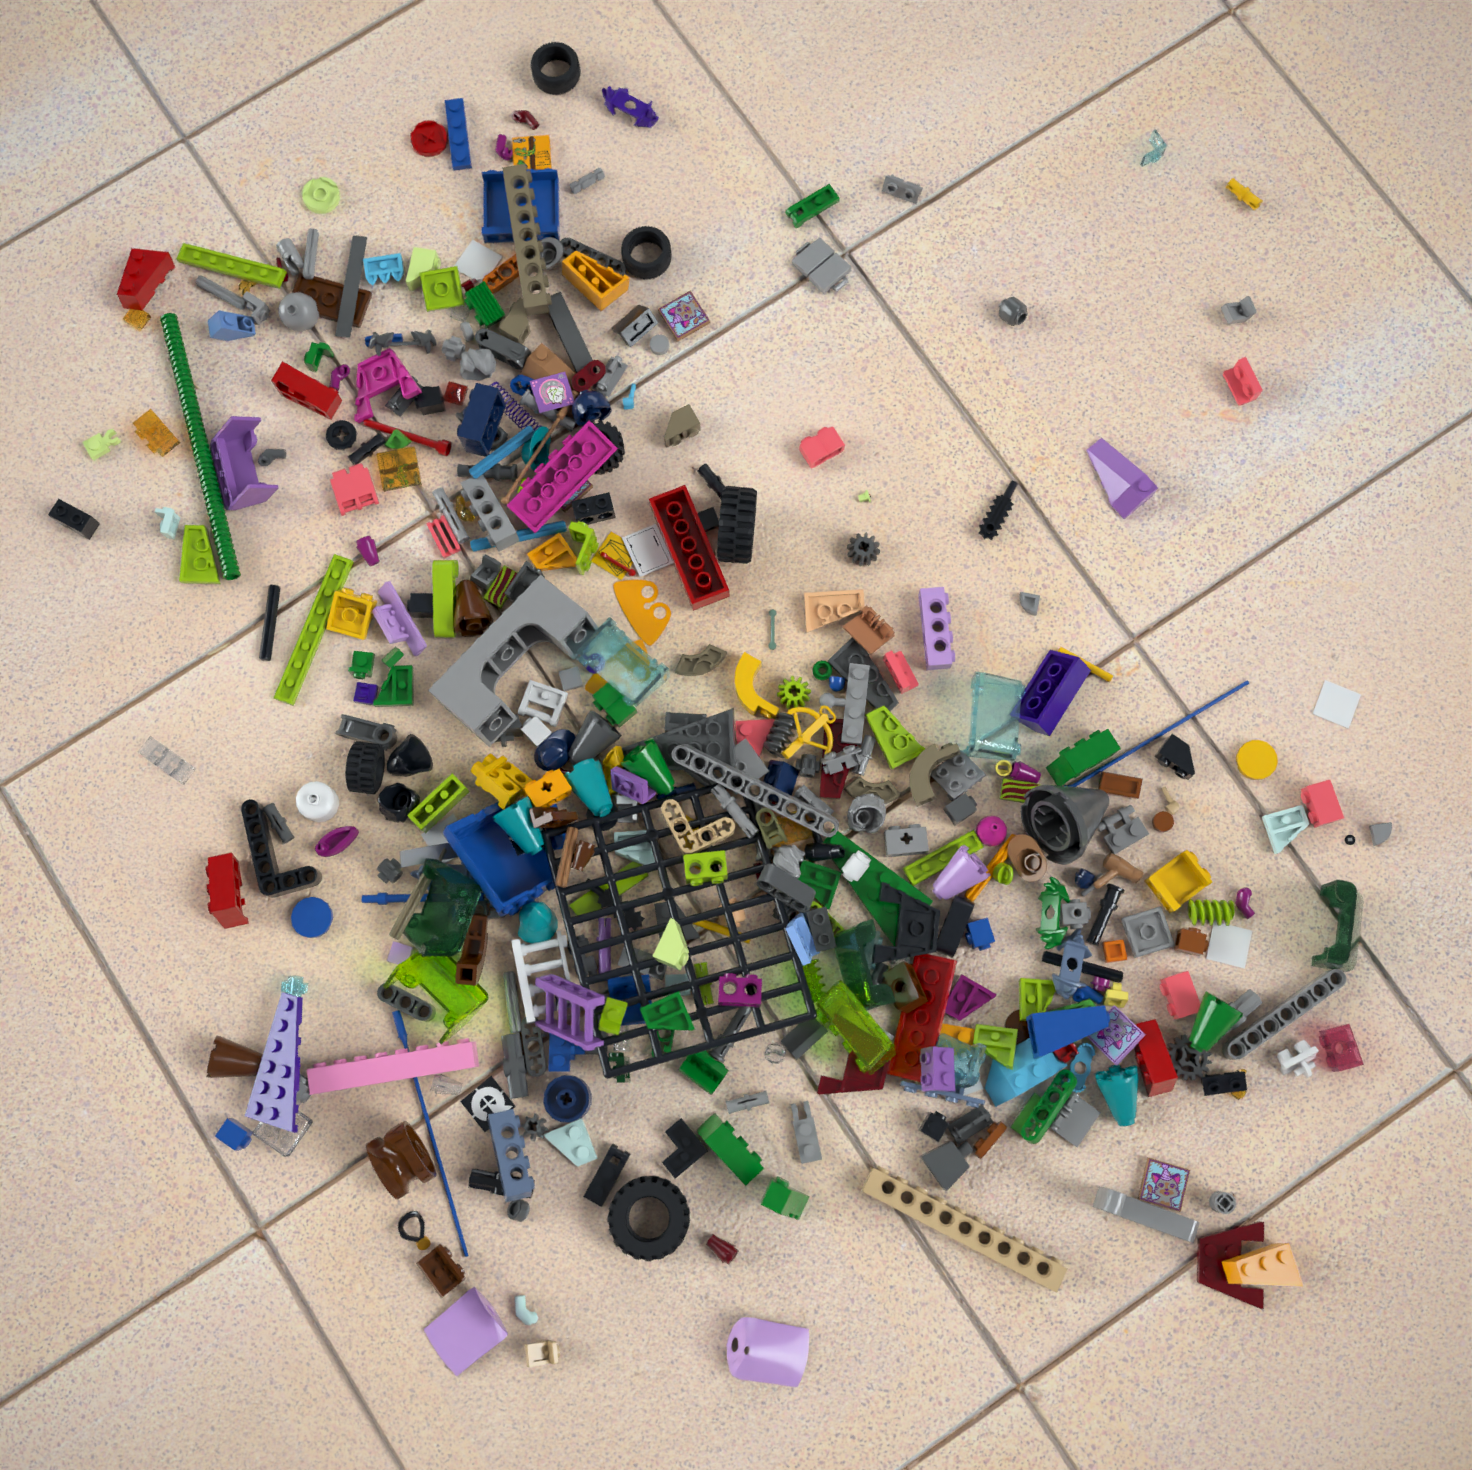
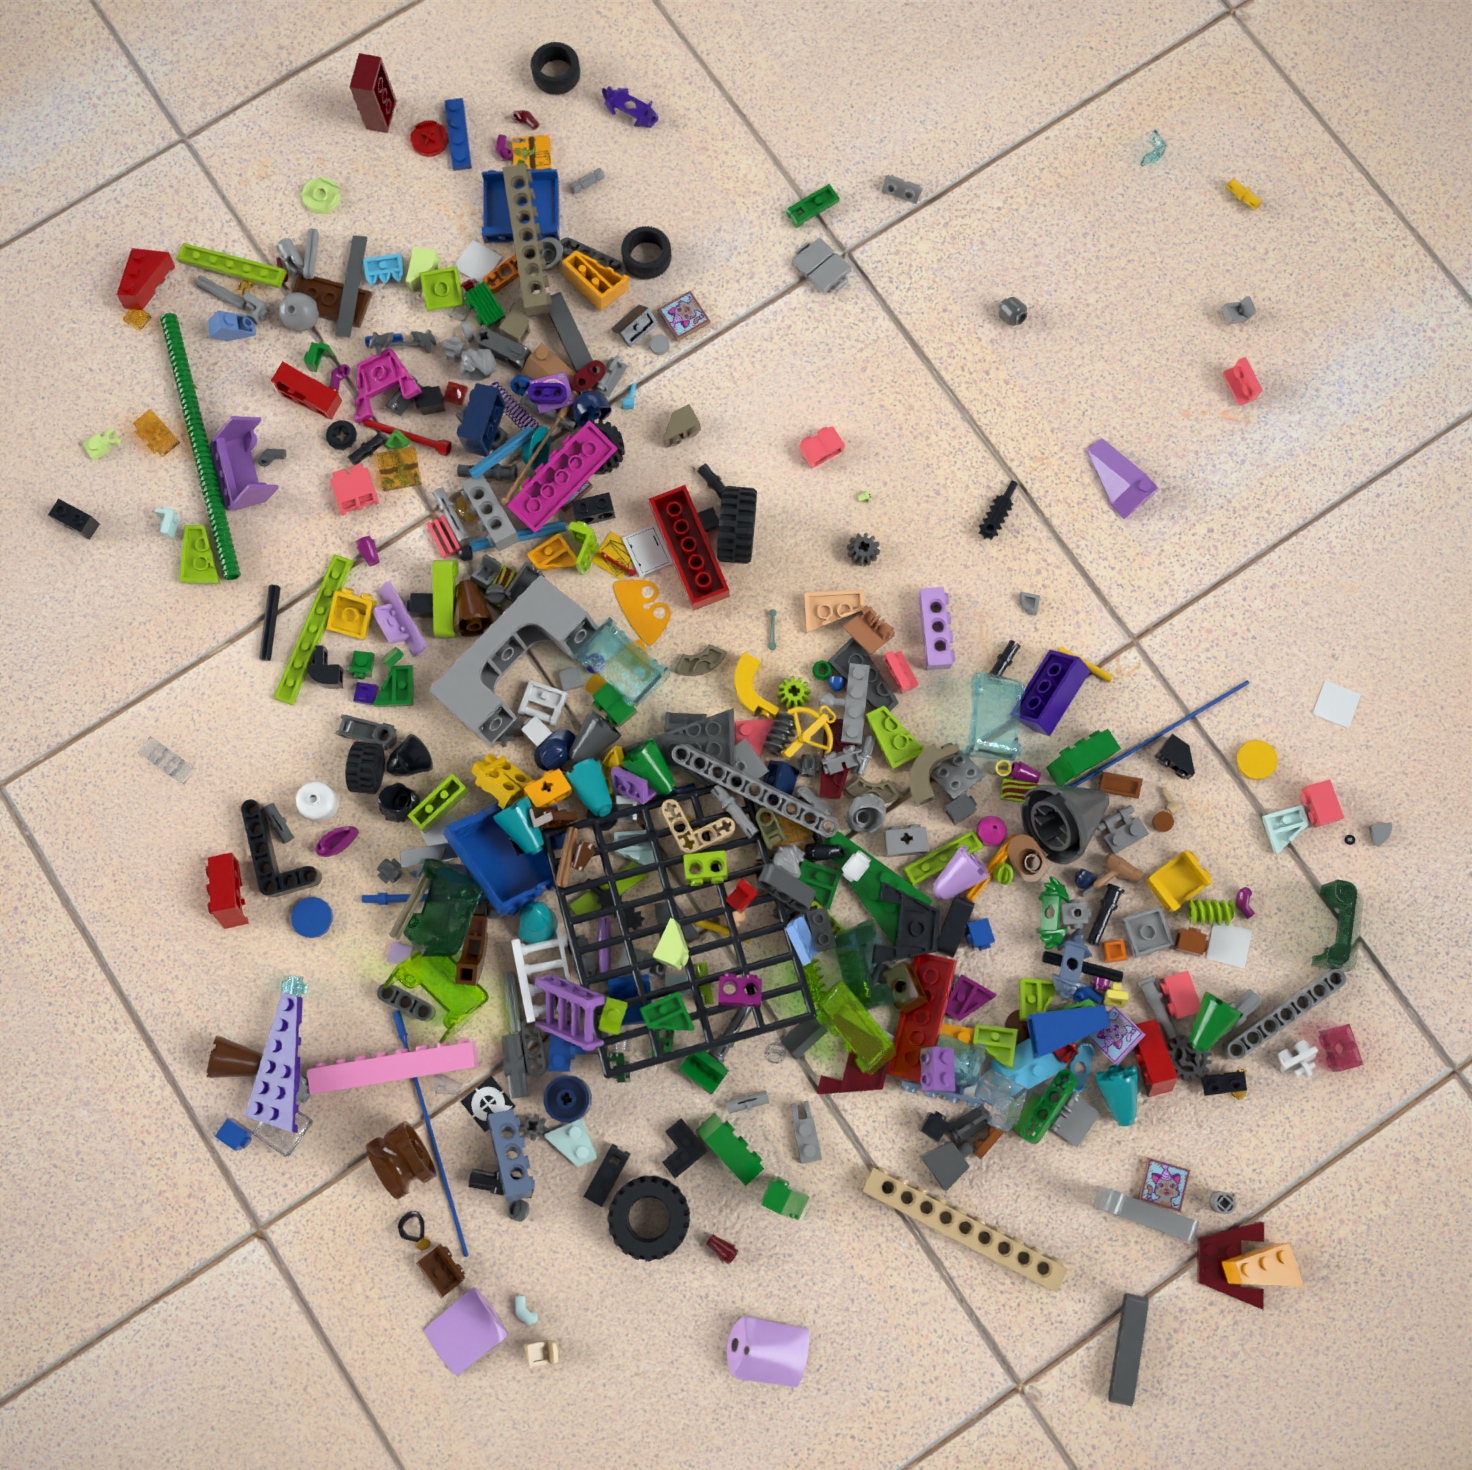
none -> black brick [307,645,343,689]
none -> dark red brick [350,53,397,133]
none -> black hinge [458,544,473,561]
none -> dark grey tile [486,584,506,604]
none -> dark purple plate [527,382,567,404]
none -> red panel [726,878,758,915]
none -> clear brick [974,1069,1027,1134]
none -> black pin [989,640,1021,680]
none -> dark grey beam [1108,1293,1149,1407]
none -> light grey pin [1137,975,1178,1040]

